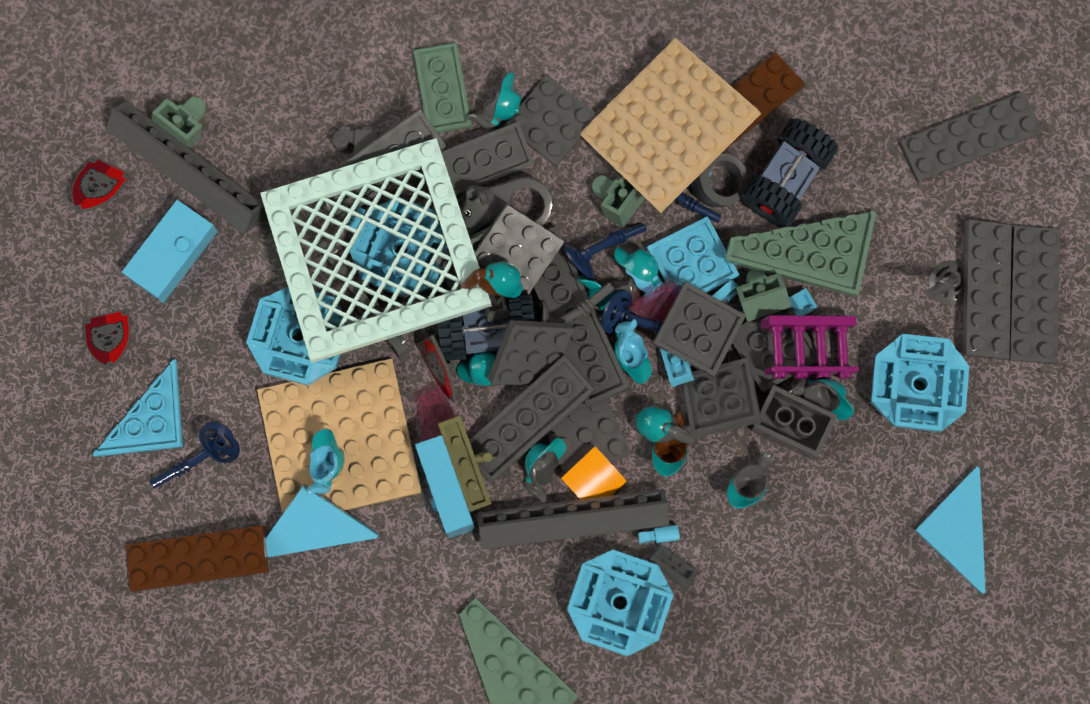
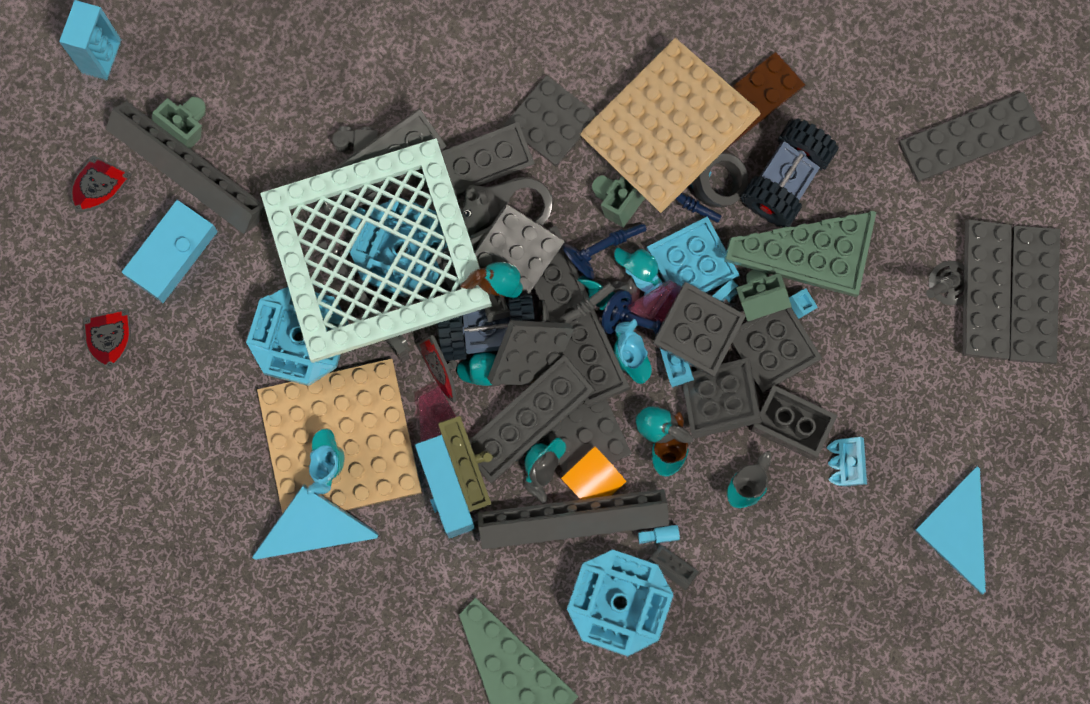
medium azure tile [93,360,183,457] -> none
reddish brown plate [126,525,269,592] -> none
dark blue dish [149,422,240,489] -> none
sand green tile [413,42,472,133] -> none
teal hair [466,73,521,130] -> none
magenta fence [761,316,859,379] -> none
dark grey hair [788,378,854,420] -> none
medium azure piece [870,334,969,432] -> none
none -> medium azure brick [59,0,121,80]
none -> medium azure plate [827,437,867,487]

